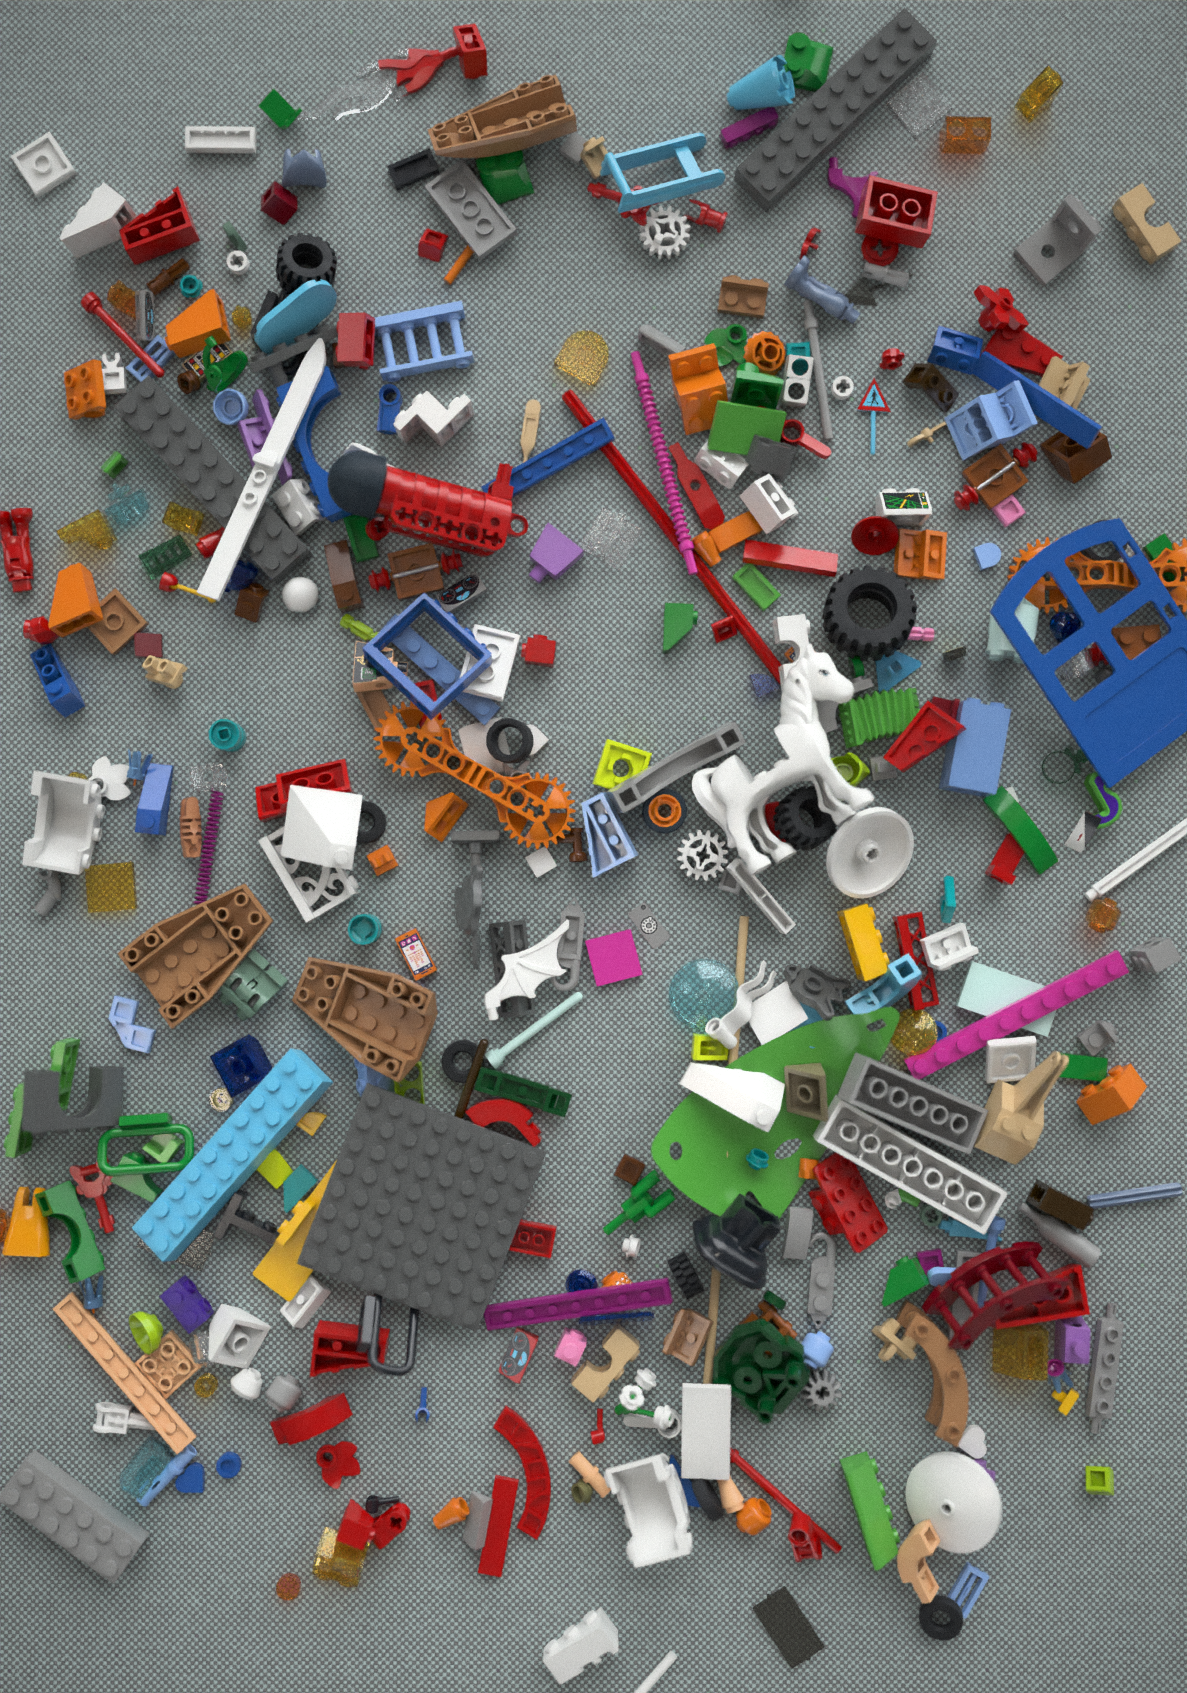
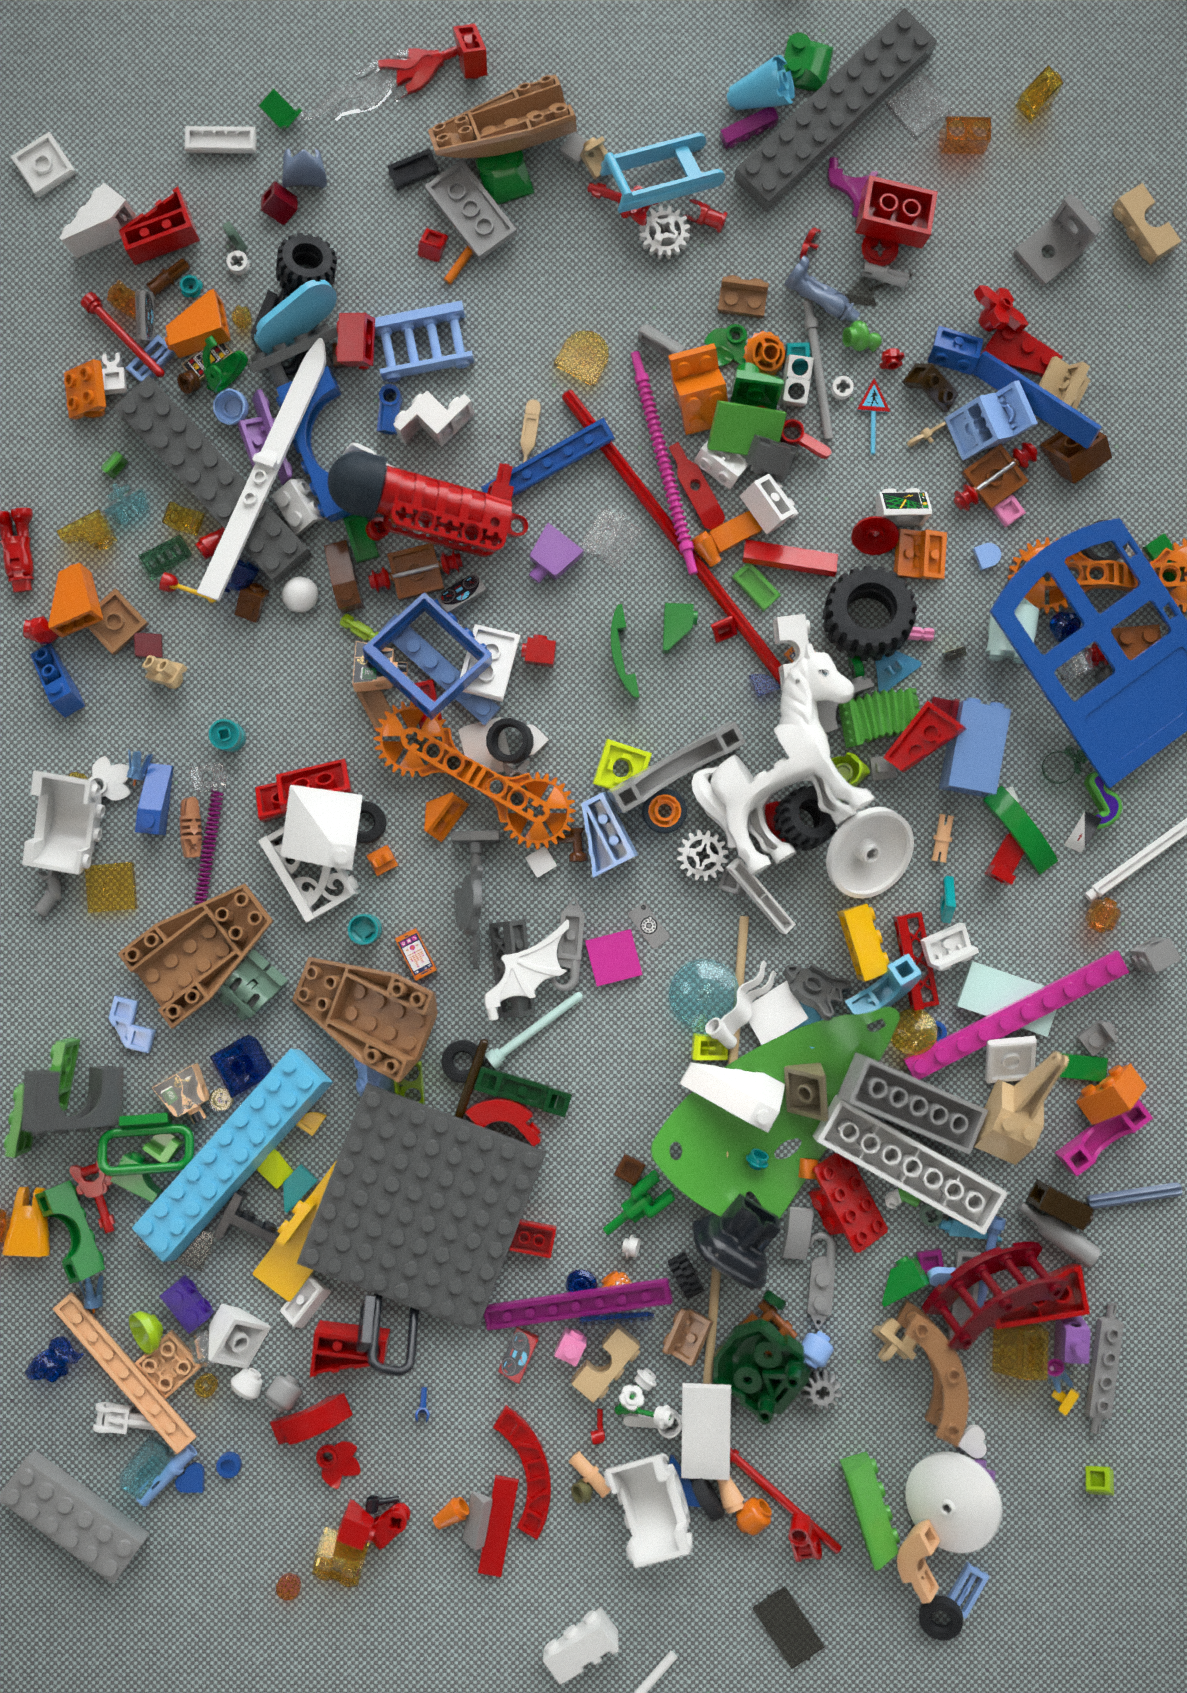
none -> clear blue hair [24,1336,84,1383]
none -> torso [152,1063,210,1124]
none -> green slope [610,604,640,700]
none -> bright green animal [842,320,882,352]
none -> light nougat pin [931,814,955,863]
none -> dark pink arch [1055,1099,1153,1176]

